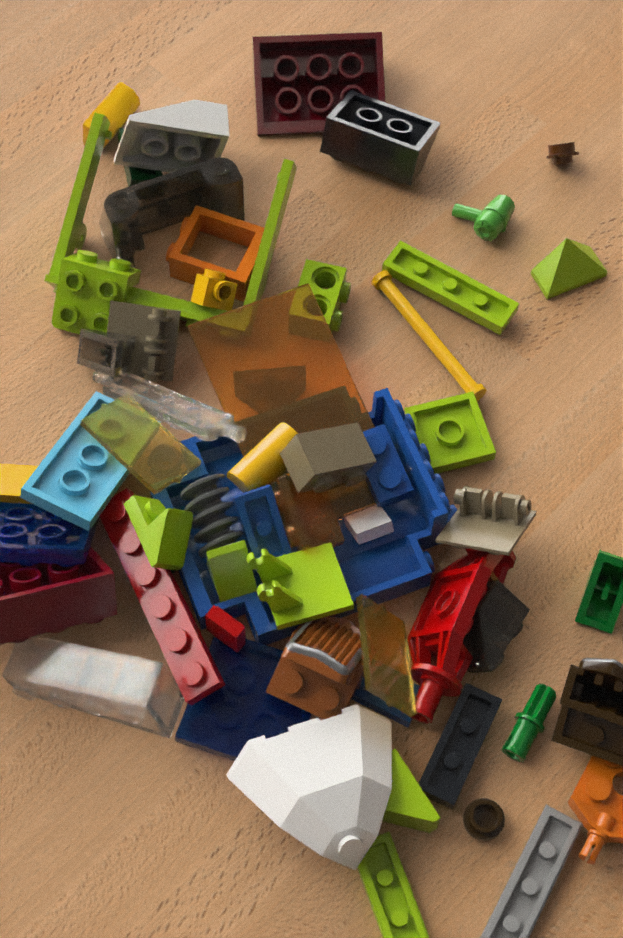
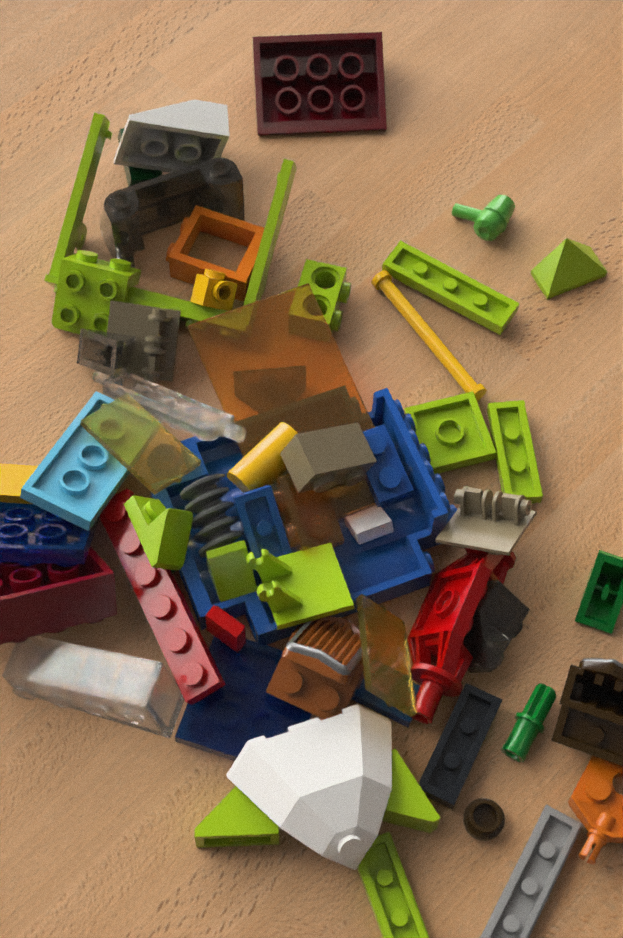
yellow brick [83,81,140,149] -> none
black slope [320,90,441,186] -> none
reddish brown plate [547,142,579,165] -> none
none -> lime slope [194,786,279,848]
none -> lime plate [487,400,543,504]

